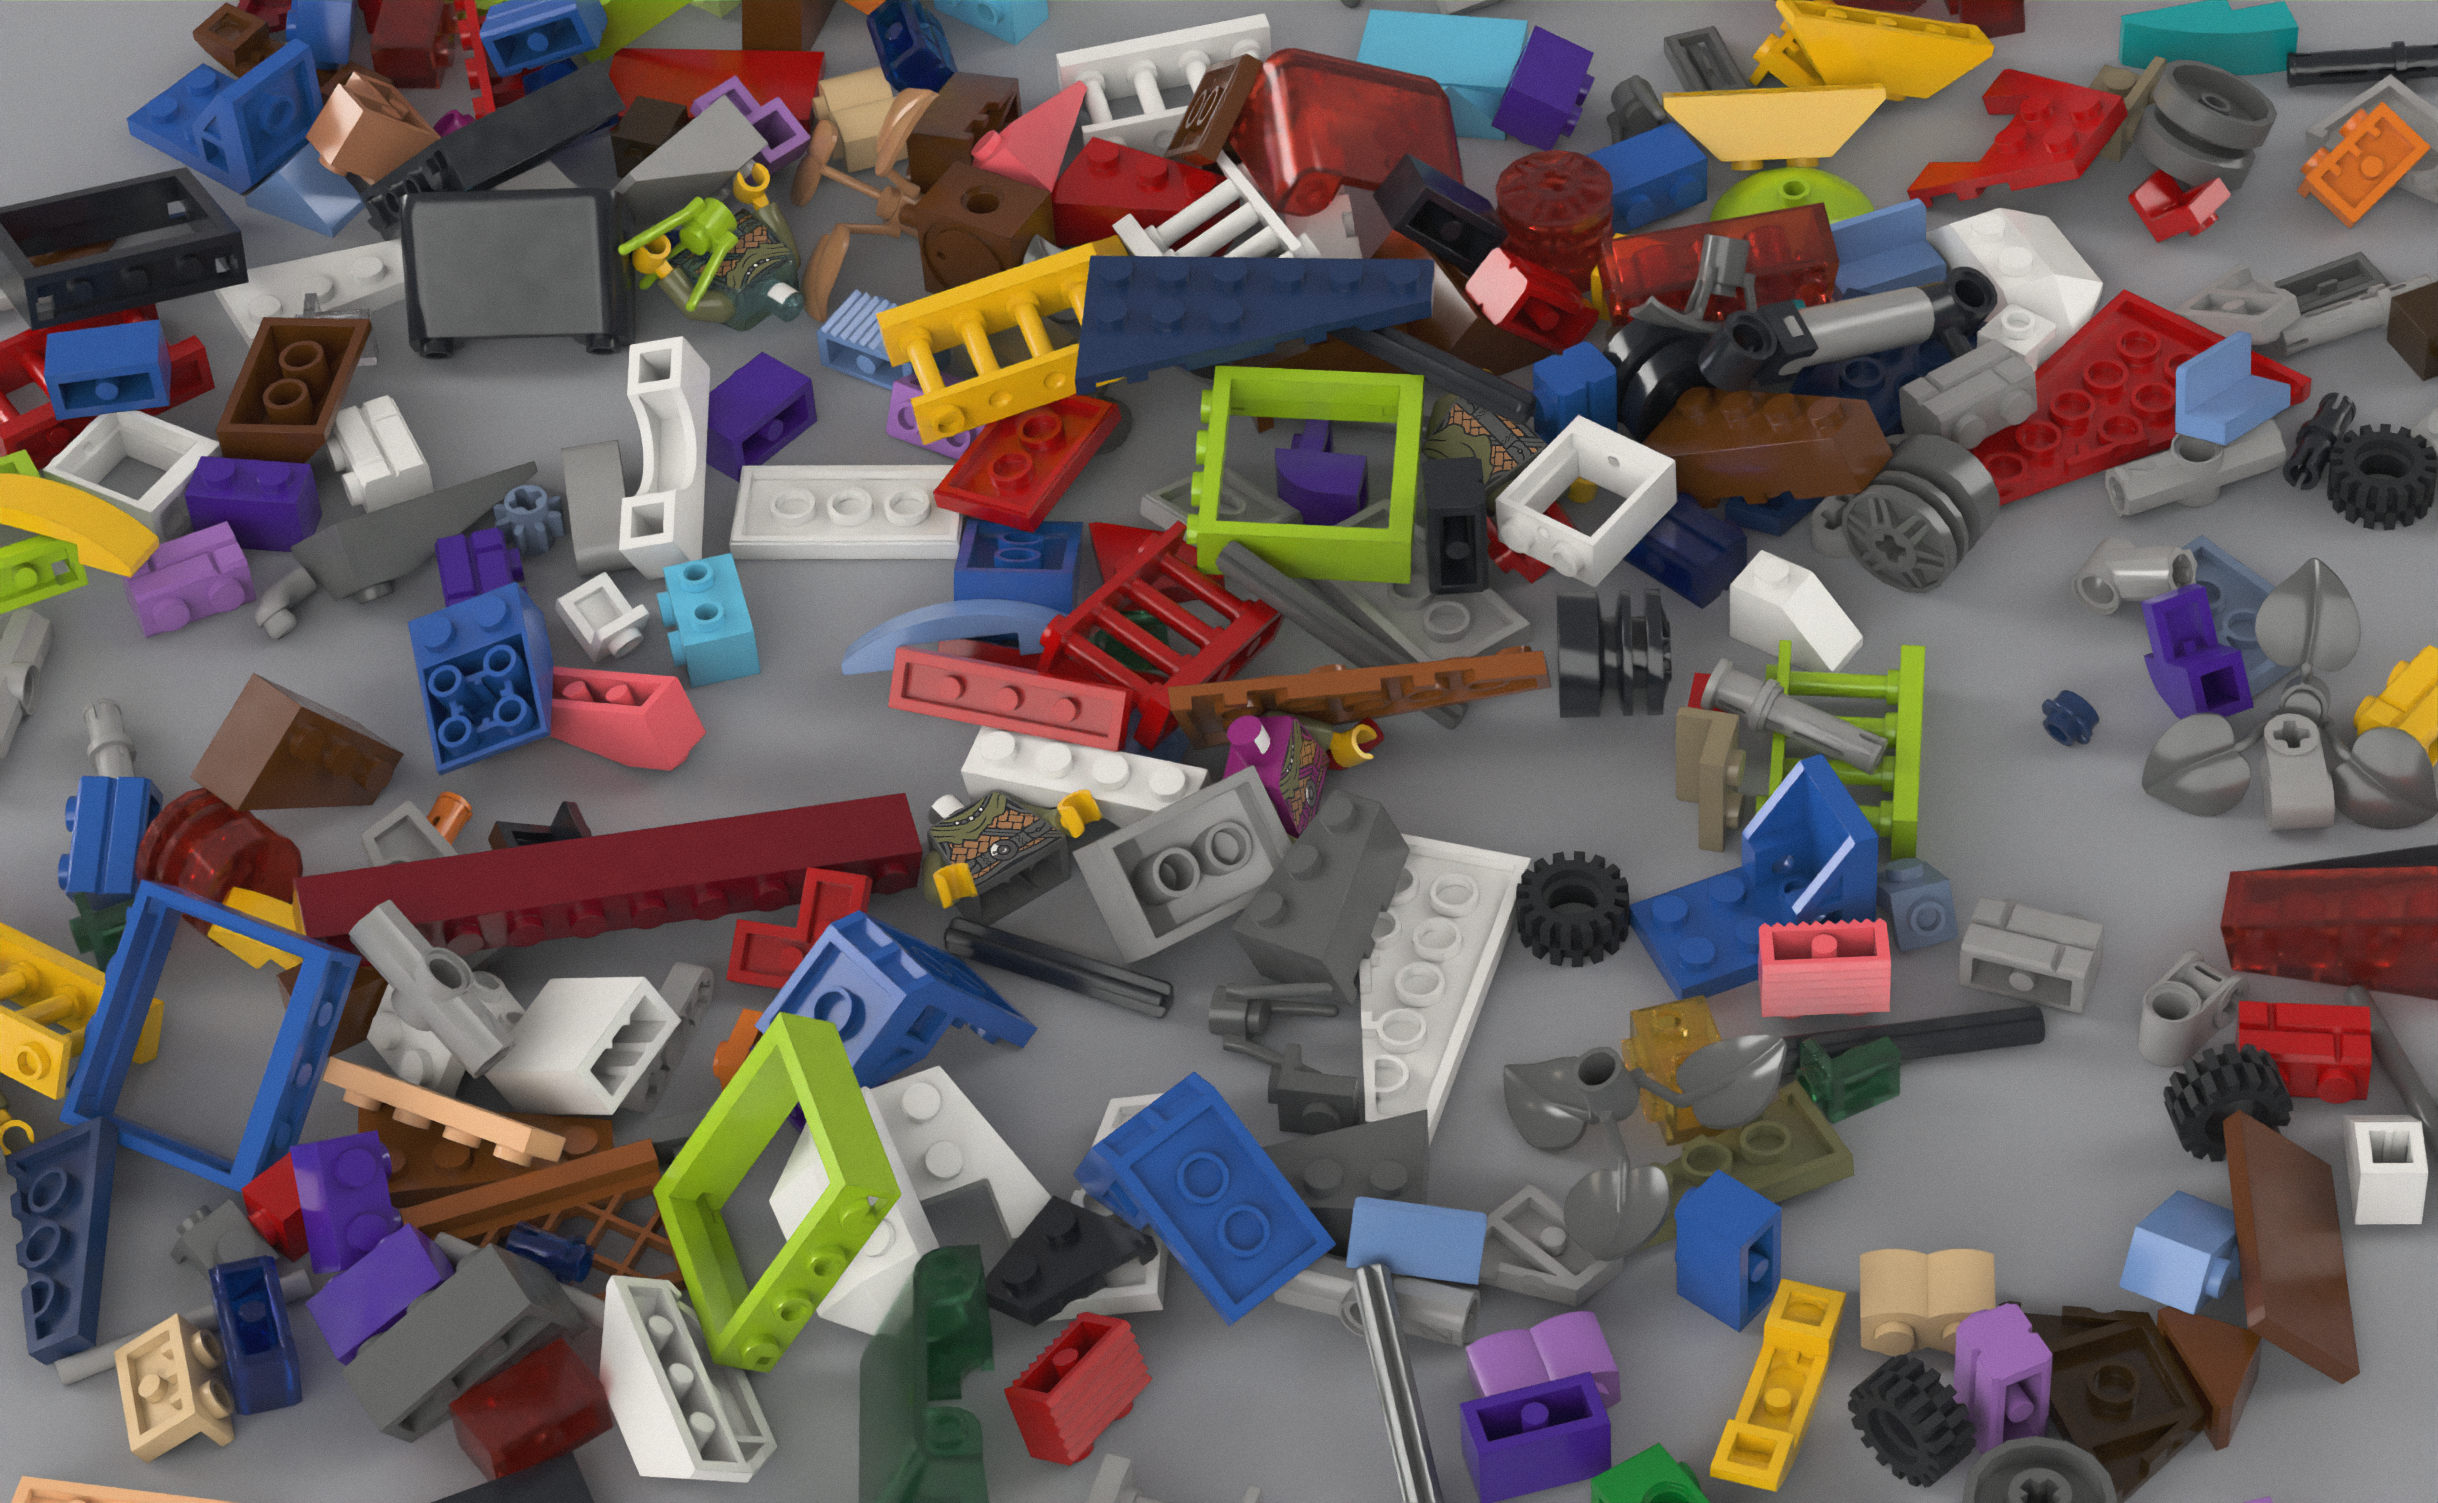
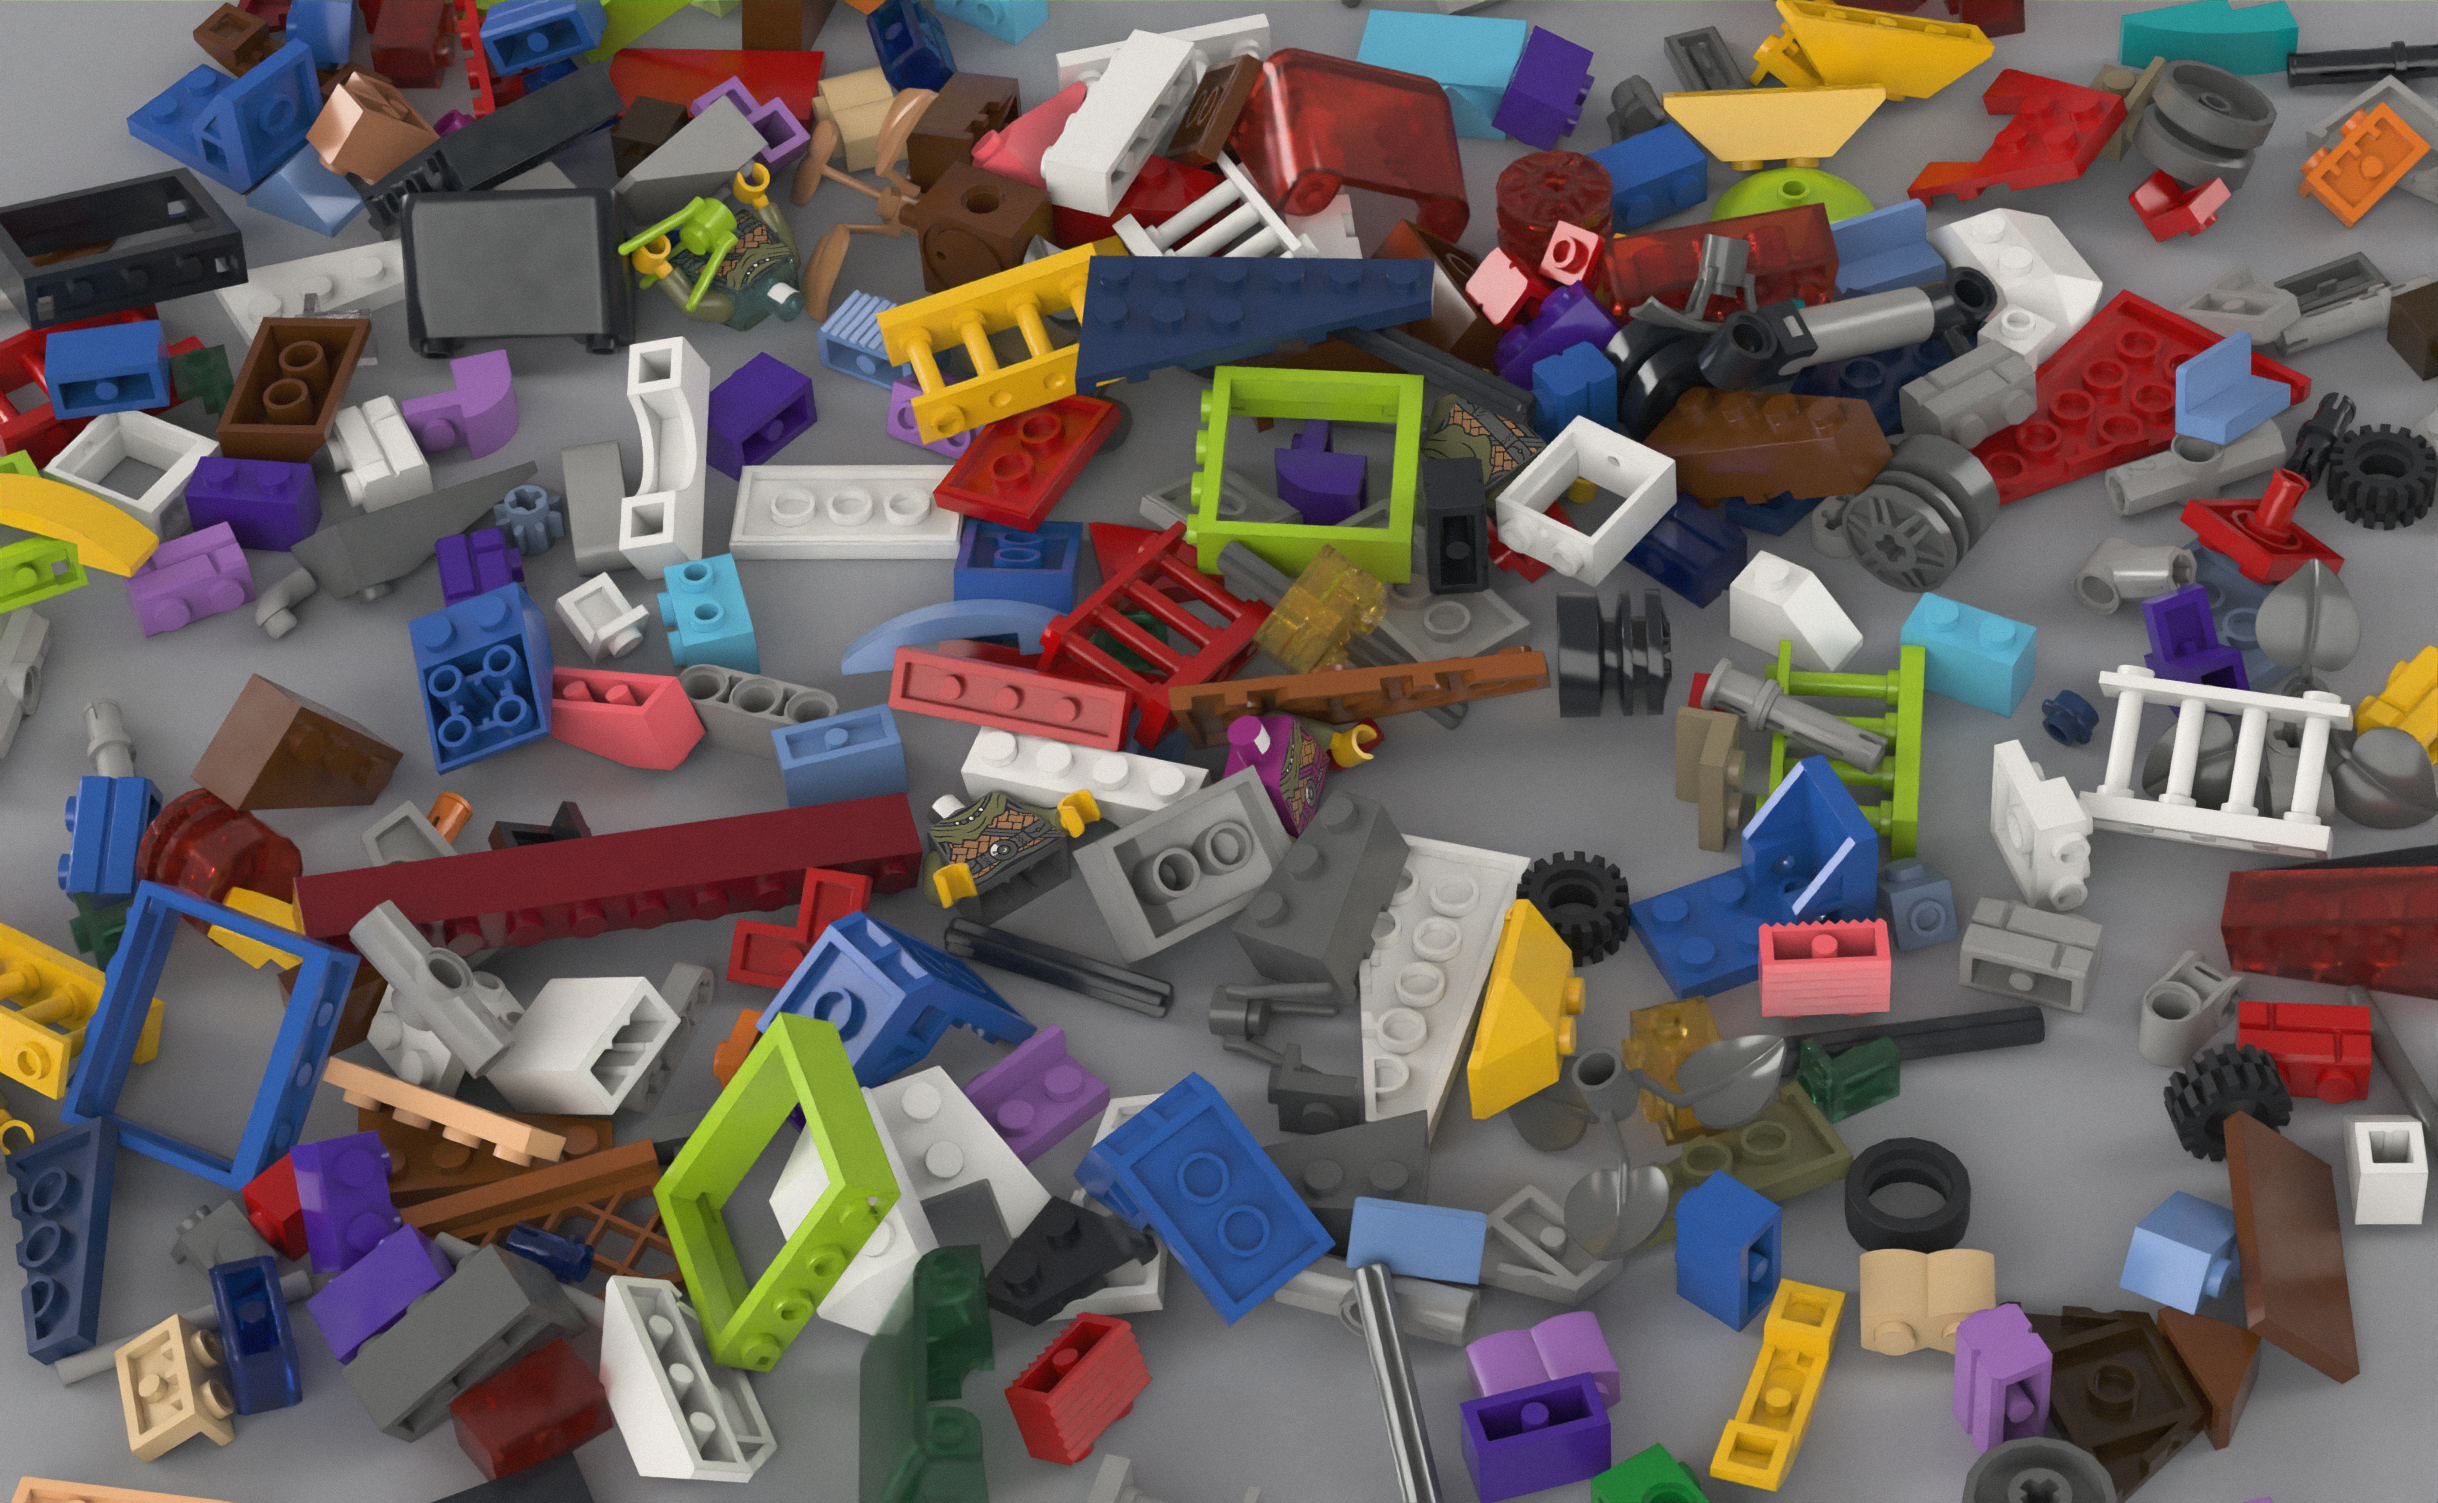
black brick [1372,152,1510,275] -> none
black tyre [1848,1354,1976,1488] -> none
none -> clear green bracket [169,344,235,420]
none -> medium lavender brick [401,349,520,460]
none -> light grey beam [678,664,839,762]
none -> medium blue panel [771,703,909,809]
none -> medium lavender bracket [961,1024,1111,1166]
none -> white brick [1040,29,1198,217]
none -> clear yellow brick [1252,543,1387,675]
none -> yellow wedge [1467,899,1585,1120]
none -> dark purple brick [1494,279,1624,391]
none -> bracket [1538,220,1616,296]
none -> black tyre [1844,1137,1971,1254]
none -> medium azure brick [1899,592,2037,718]
none -> white plate [1990,739,2093,913]
none -> white fence [2079,665,2353,861]
none -> red plate [2180,468,2345,585]

